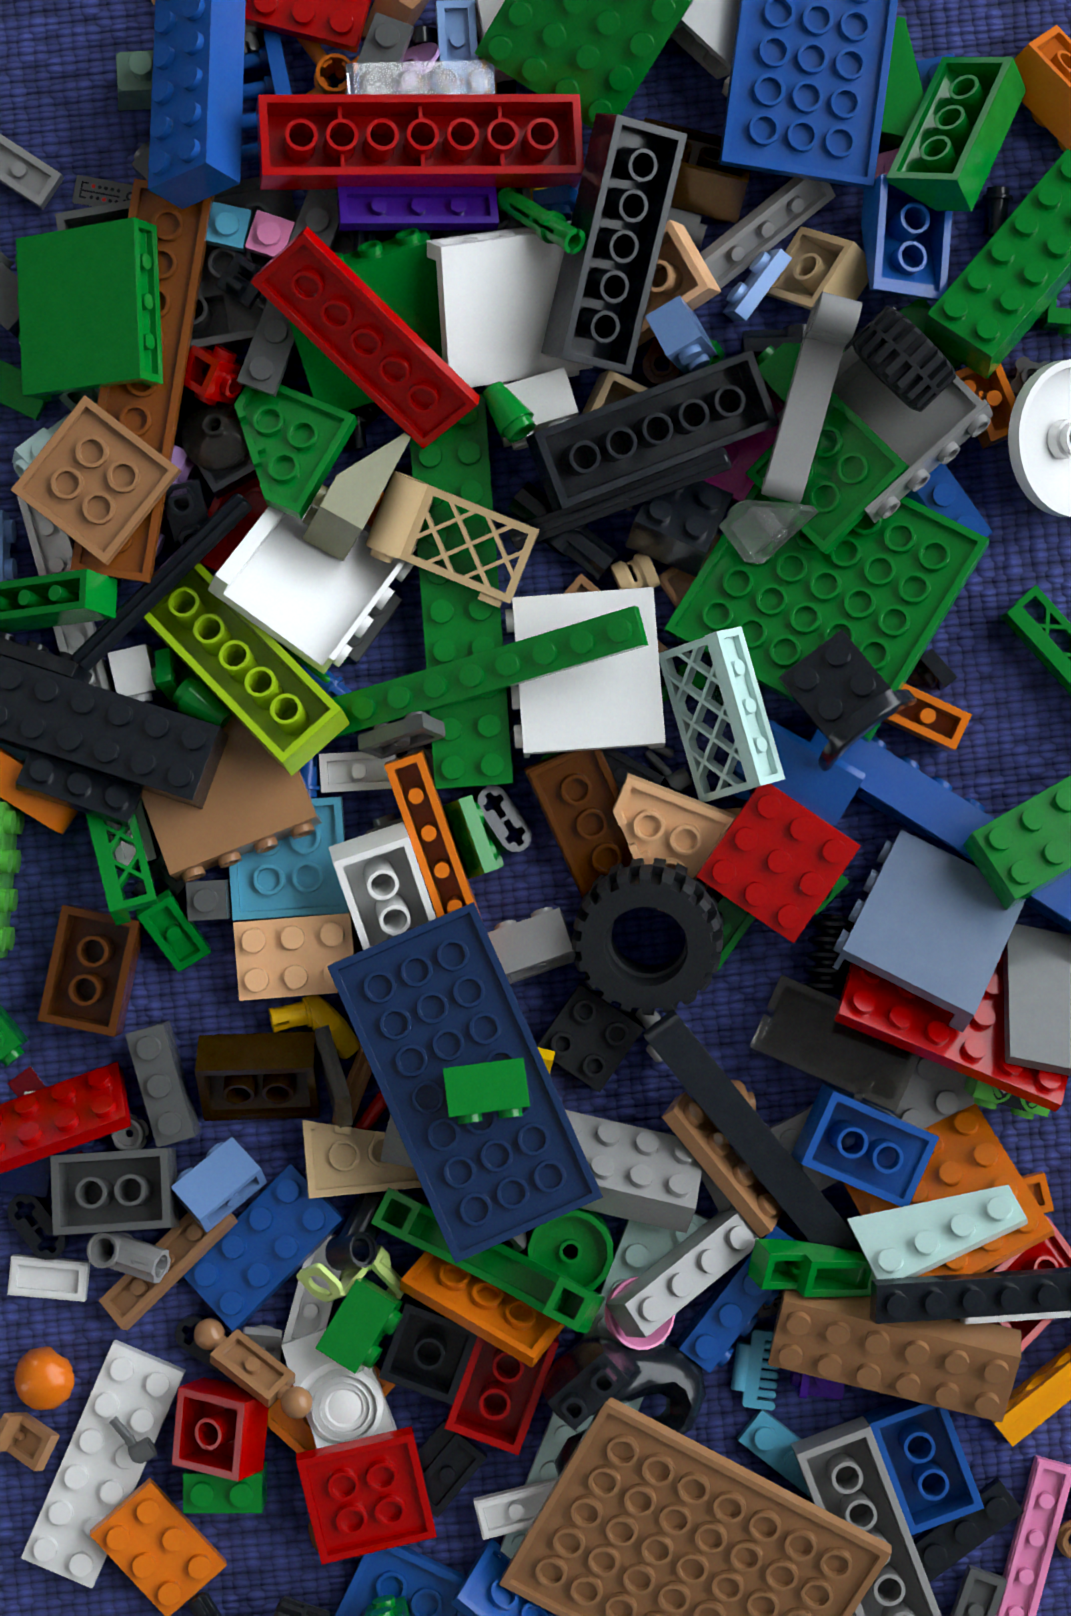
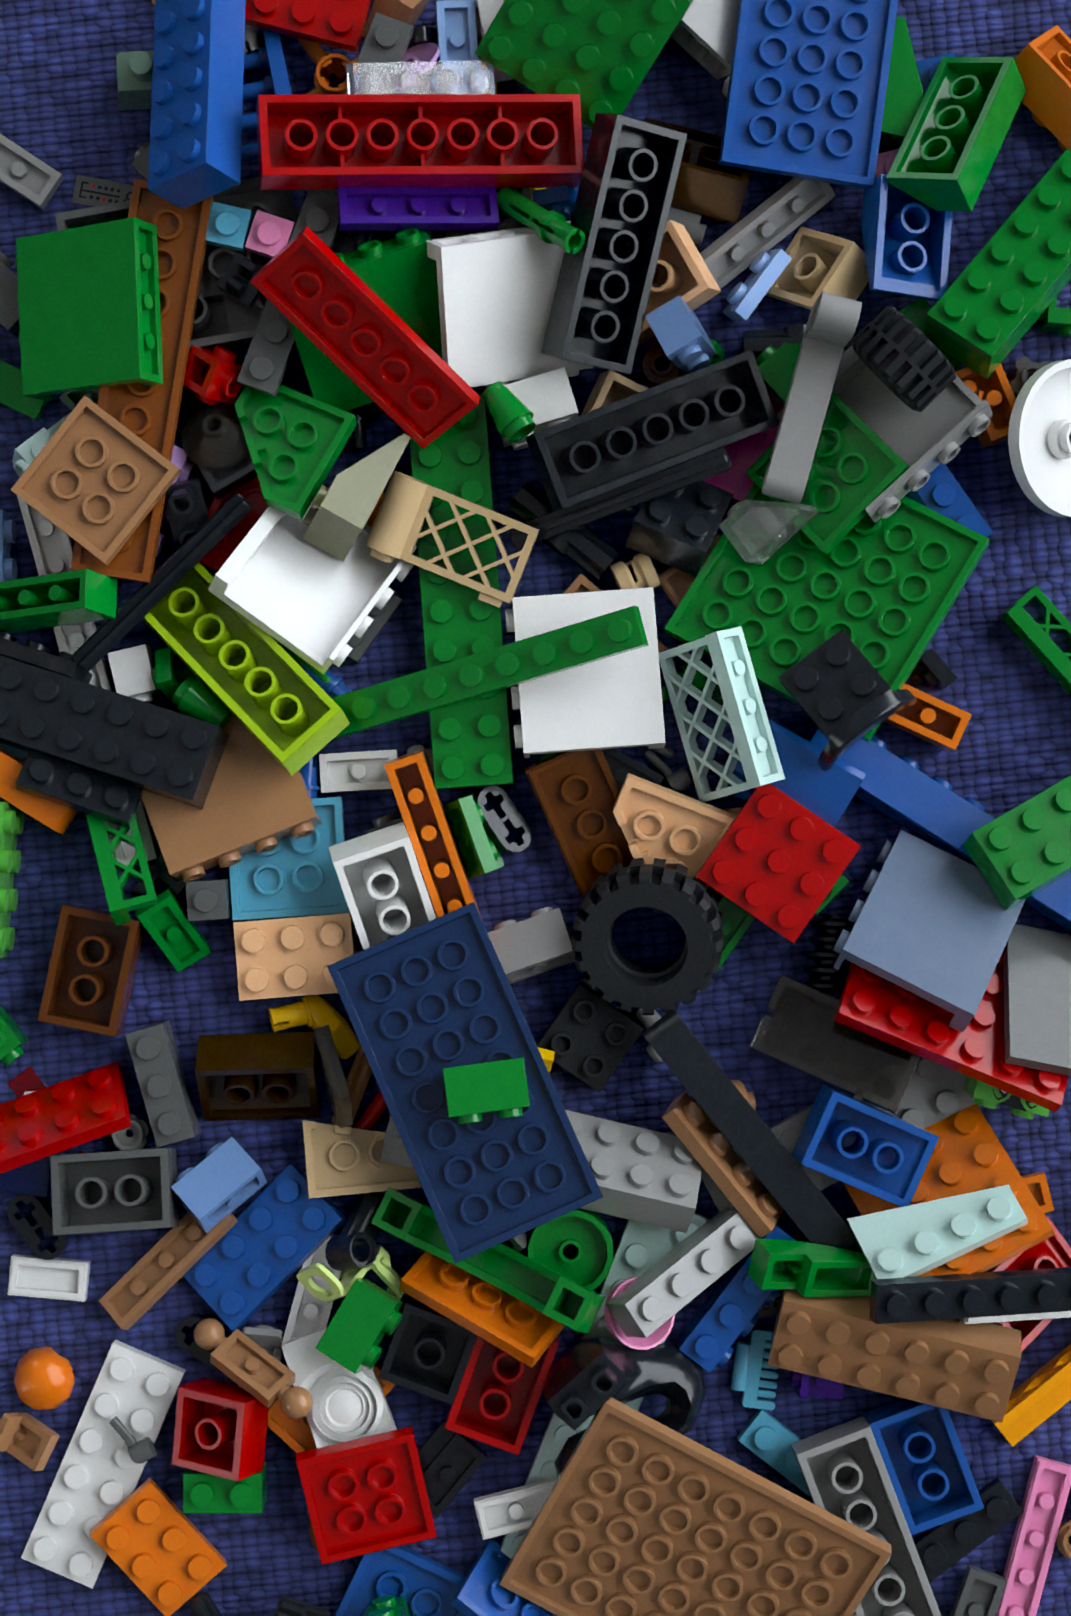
light grey piece [87,1232,171,1283] -> none
dark grey plate [358,711,446,759] -> none
black pin [982,186,1013,237] -> none

